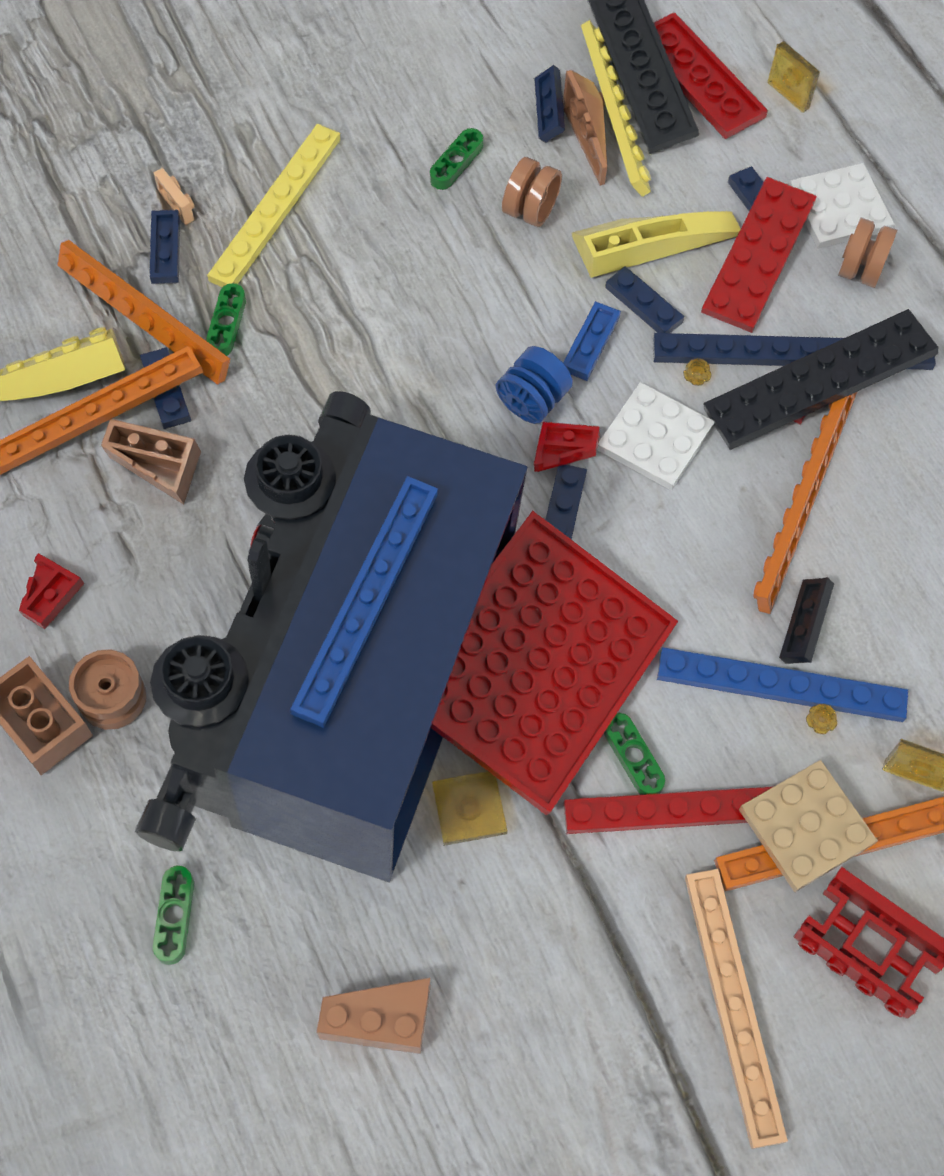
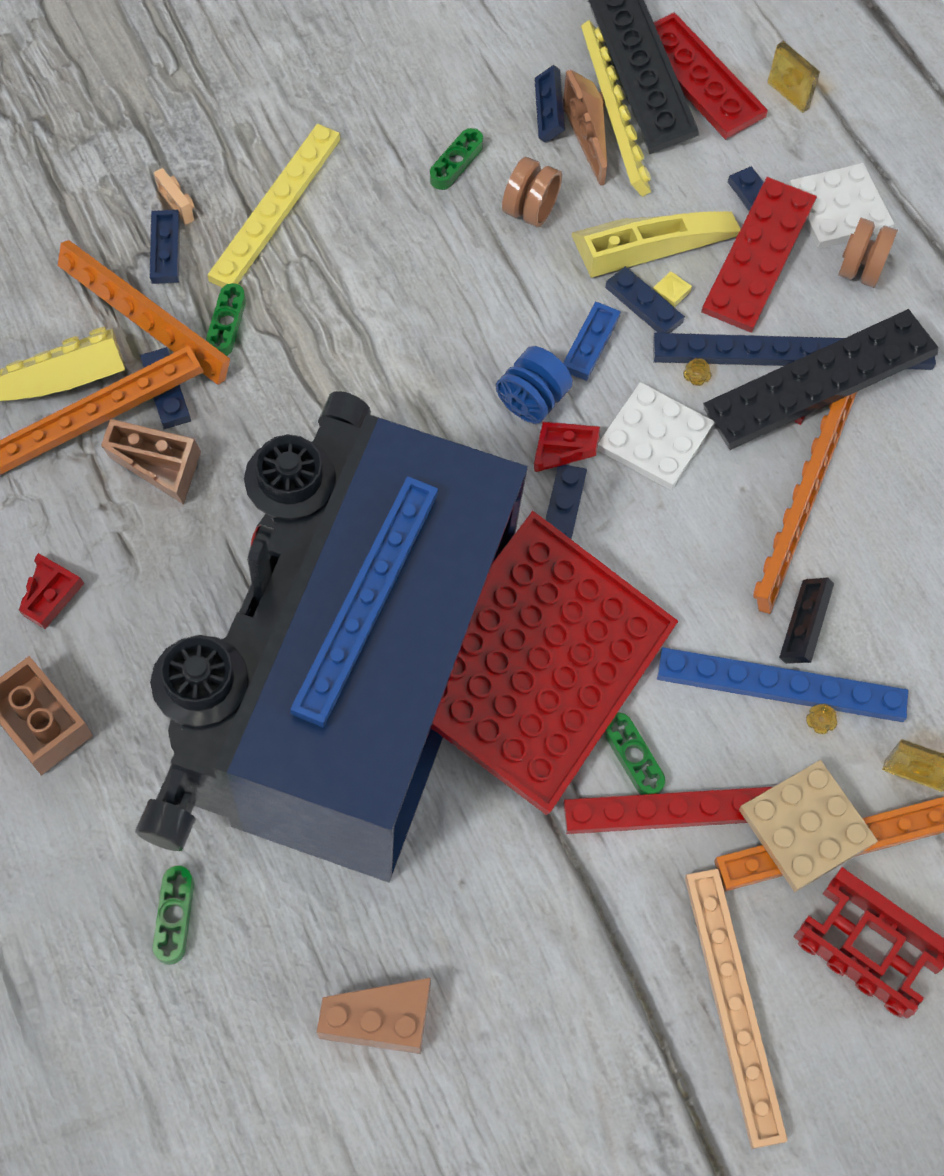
nougat wheel [69,649,146,730] -> none
clear yellow plate [432,771,507,846] -> none
none -> light yellow tile [653,271,692,307]

